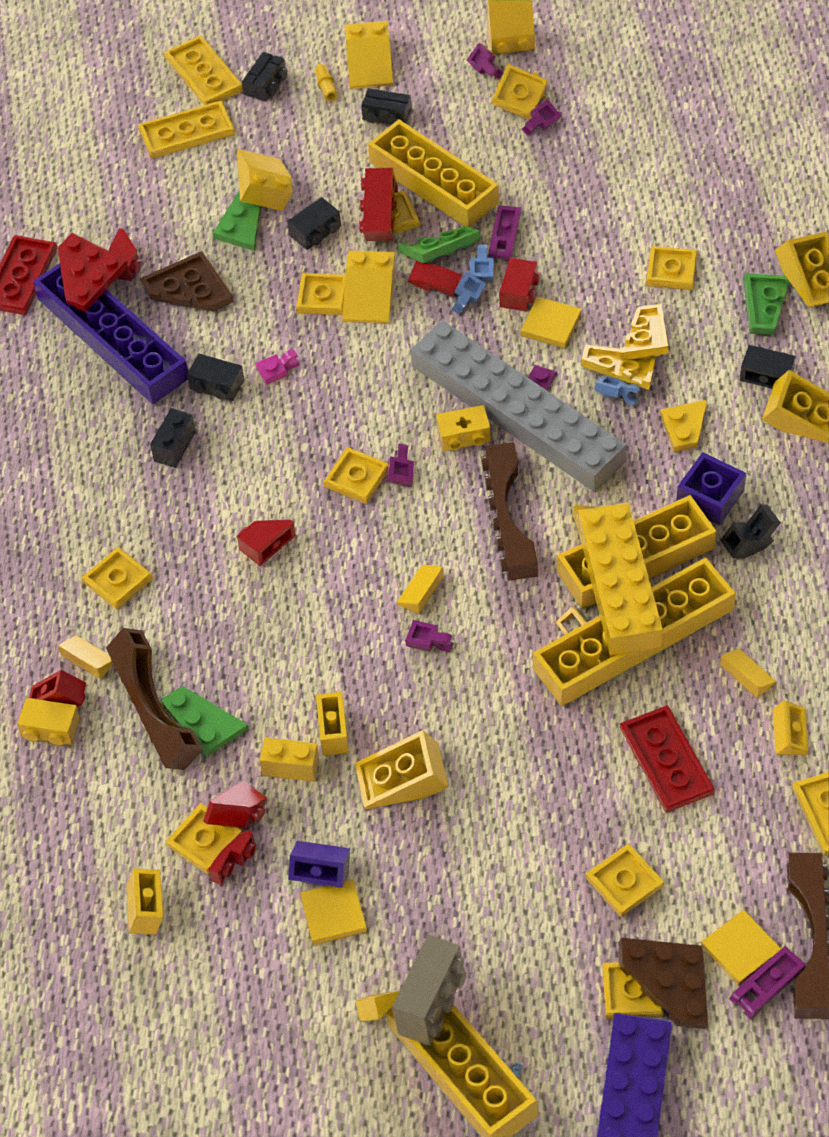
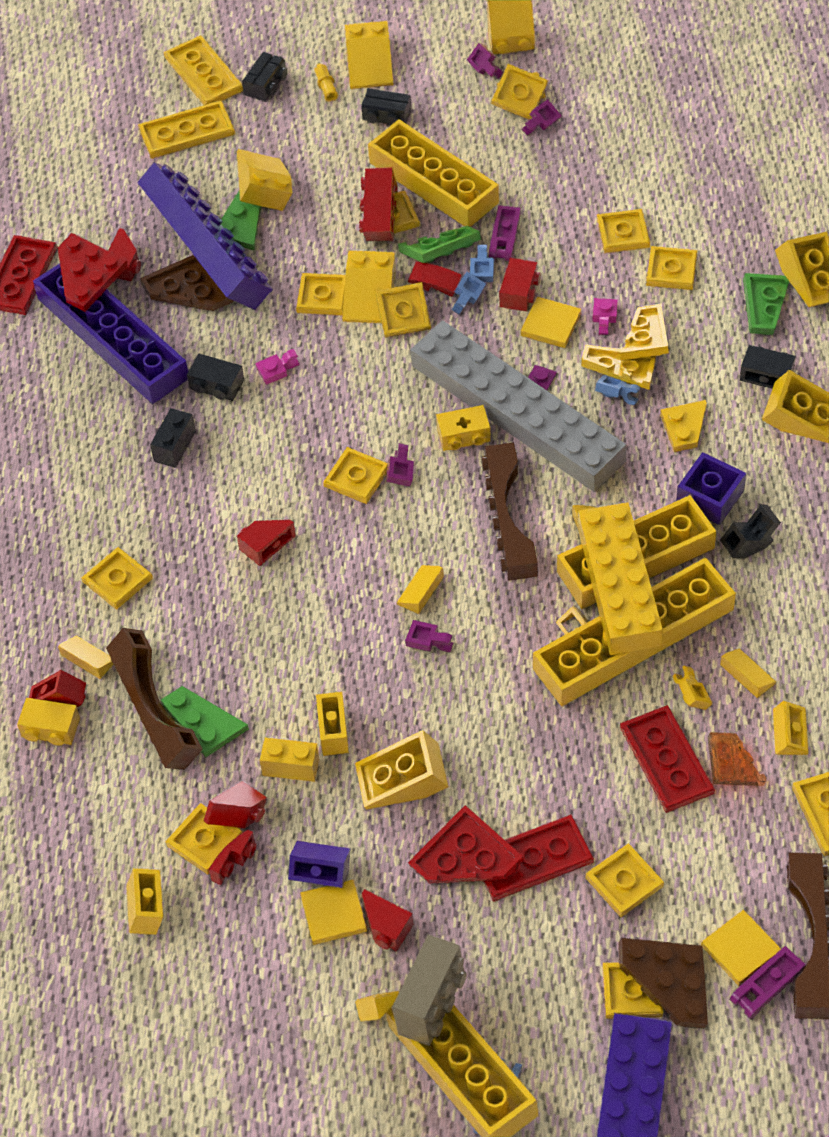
black brick [287,197,341,250] -> none
none -> dark purple brick [137,162,273,310]
none -> red slope [362,889,414,952]
none -> yellow tile [376,283,431,337]
none -> red plate [408,805,524,884]
none -> red tile [483,814,594,902]
none -> dark pink plate [593,298,618,335]
none -> yellow tile [597,209,650,253]
none -> yellow plate [673,665,713,710]
none -> clear orange wing [708,732,766,786]

